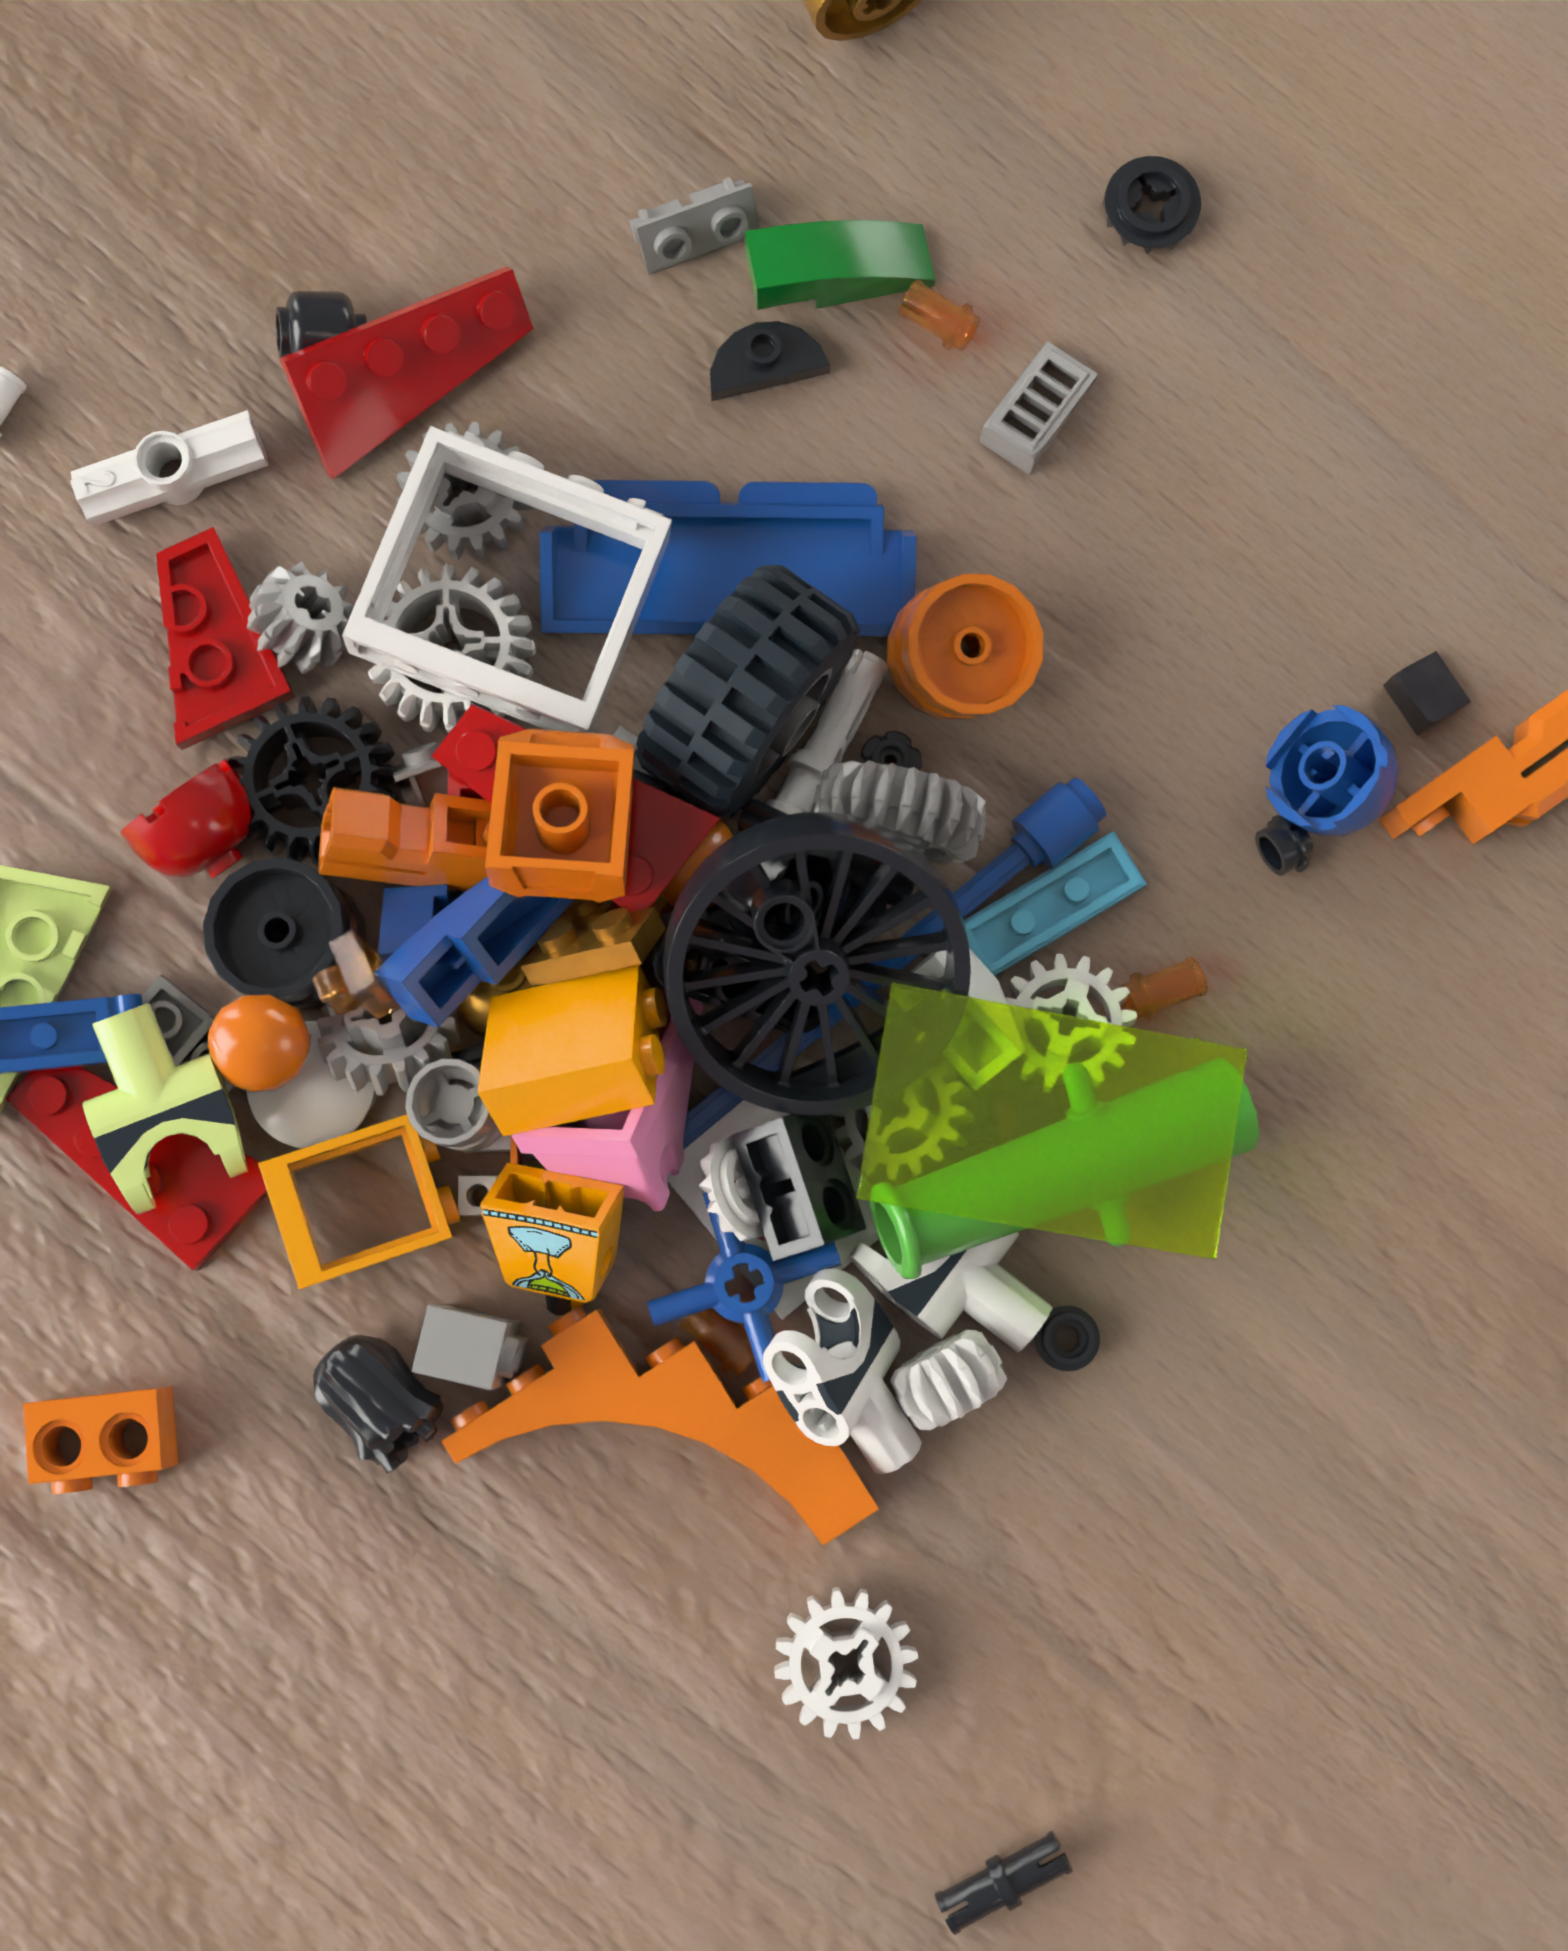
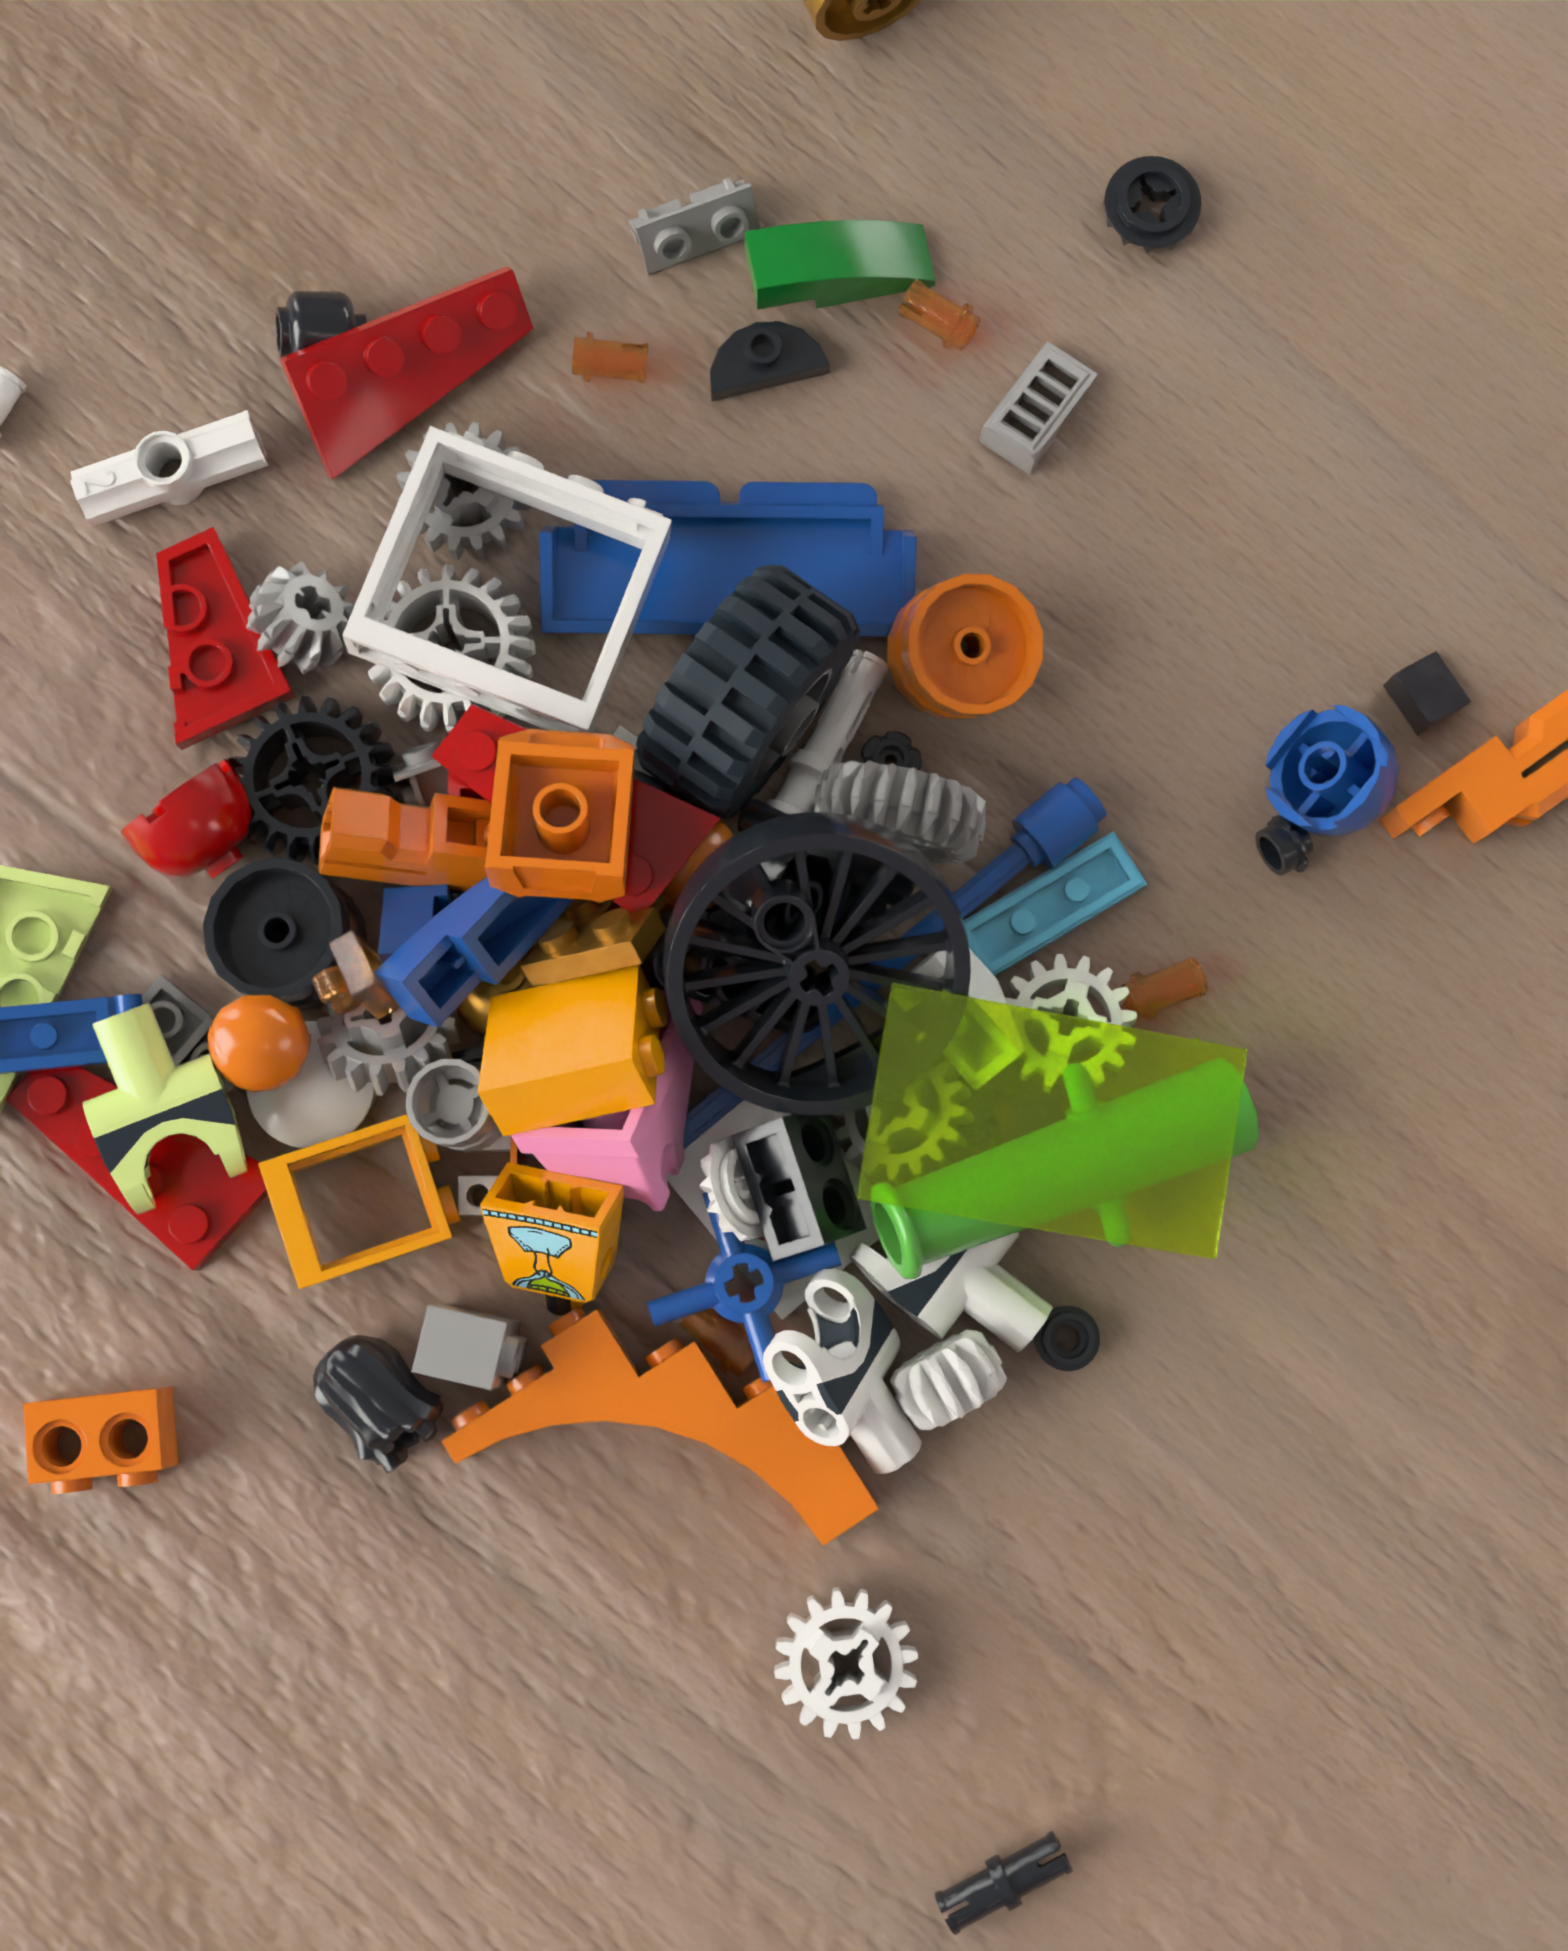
none -> clear orange pin [572,332,648,383]

